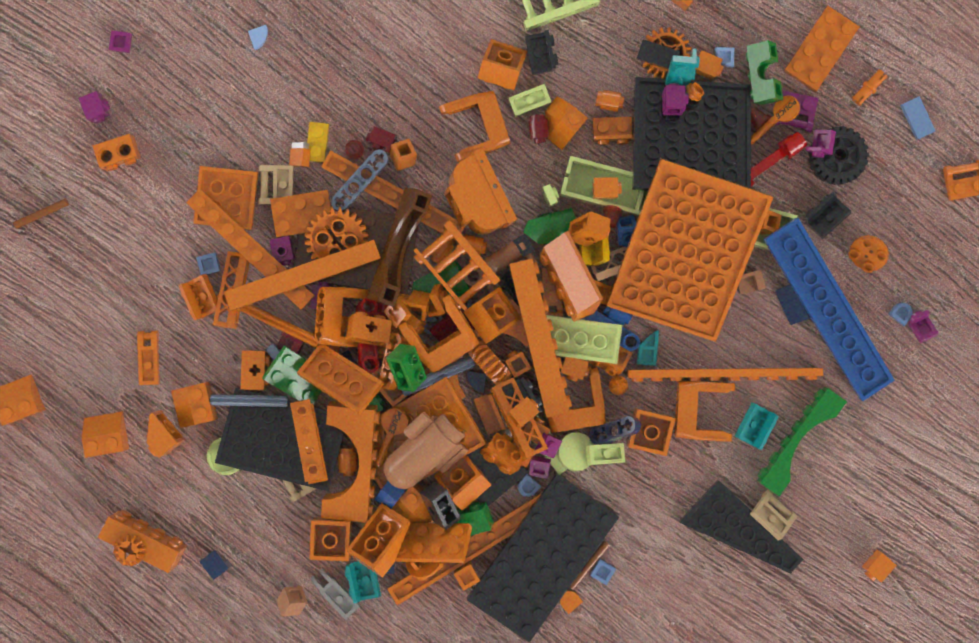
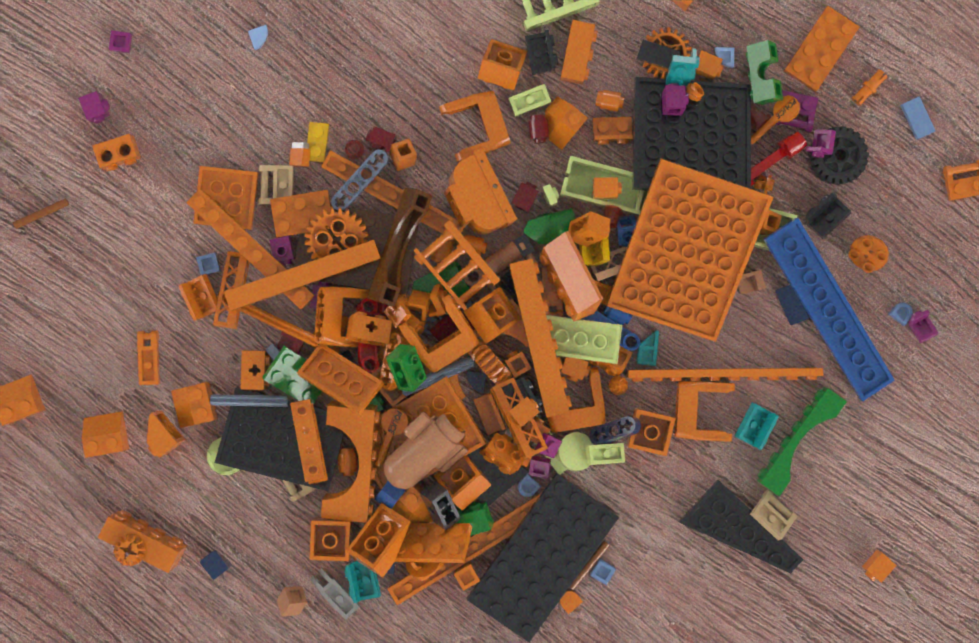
none -> dark red brick [511,182,539,213]
none -> orange brick [560,20,598,85]
none -> orange plate [754,175,775,194]

